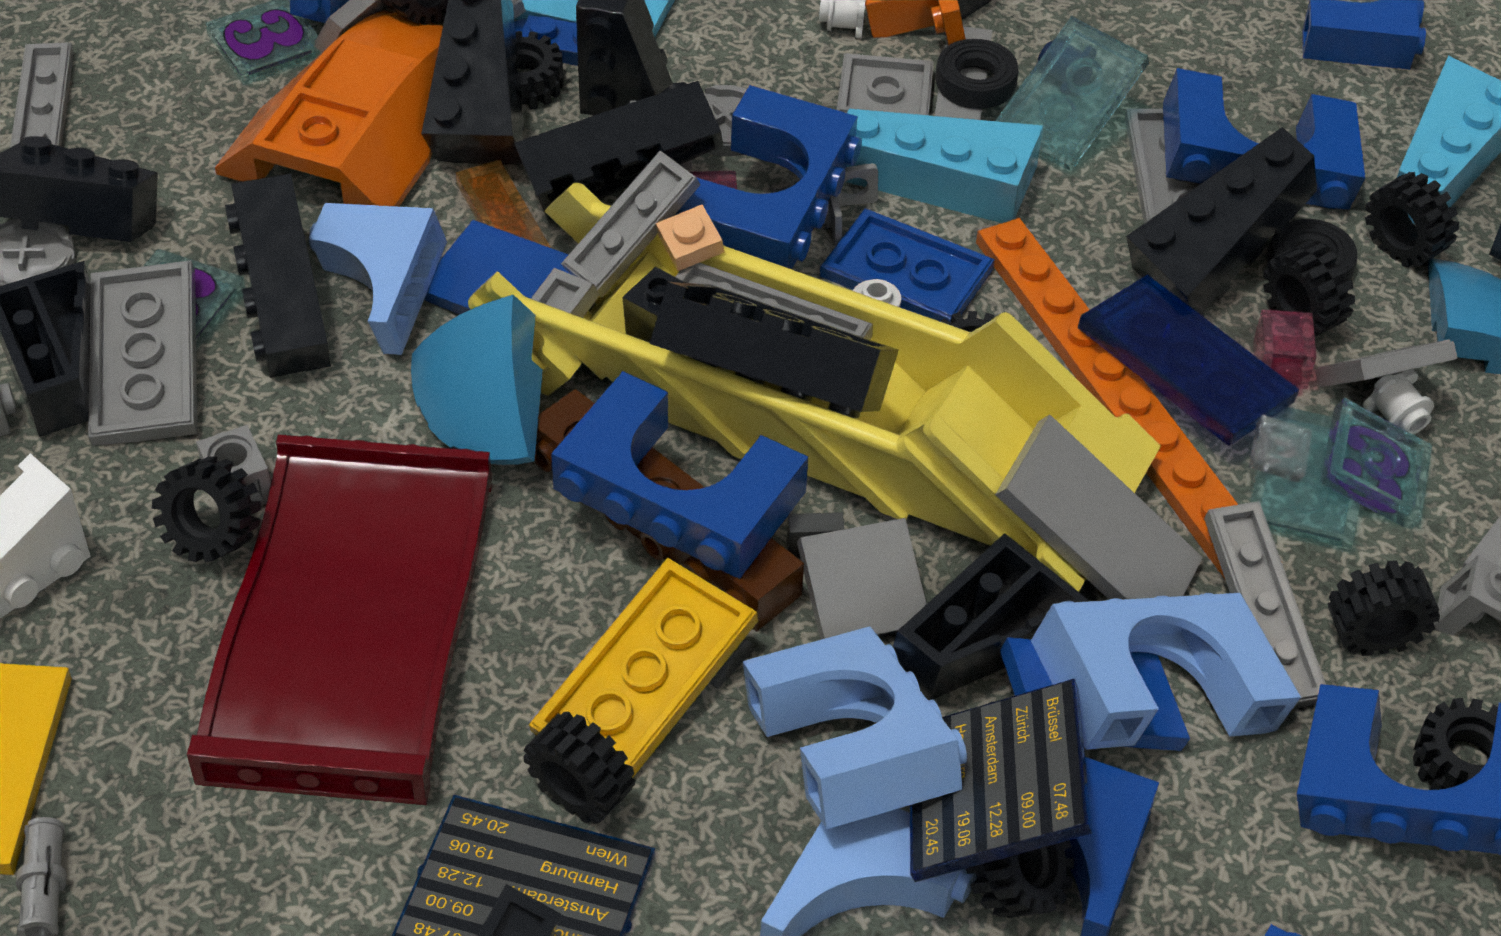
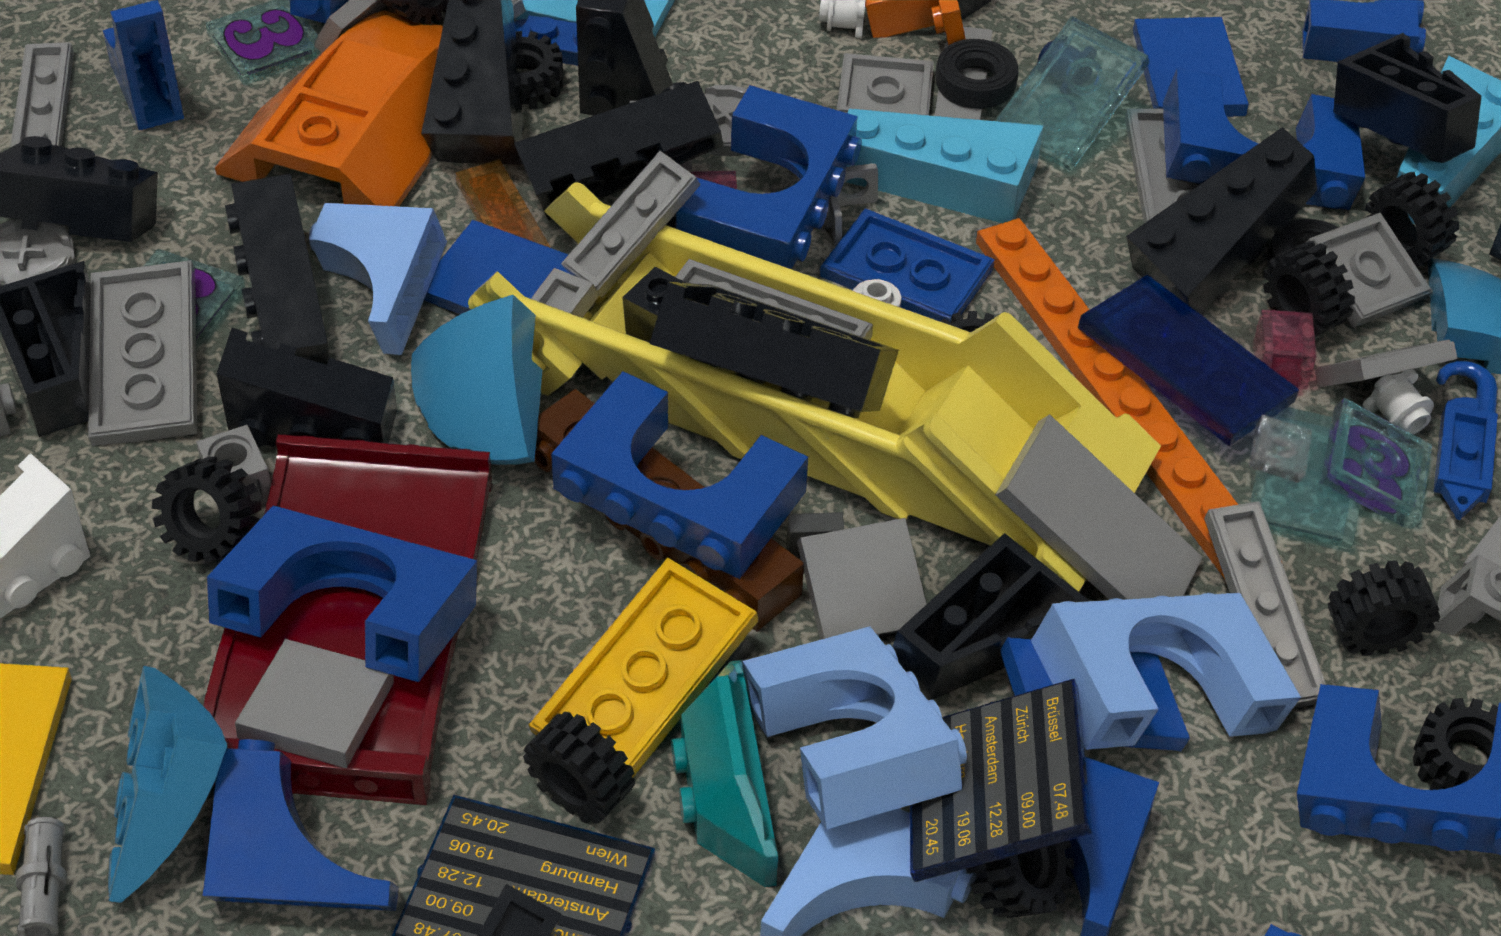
light nougat plate [656,204,724,271] -> none
none -> blue arch [103,0,184,130]
none -> dark azure brick [108,666,227,903]
none -> blue arch [203,739,399,911]
none -> blue arch [207,506,477,682]
none -> black wedge [216,328,397,448]
none -> light grey tile [235,639,394,768]
none -> teal wedge [671,660,778,887]
none -> blue tile [1133,17,1249,117]
none -> light grey tile [1307,213,1433,328]
none -> black wedge [1333,33,1482,163]
none -> blue plate [1433,361,1498,520]

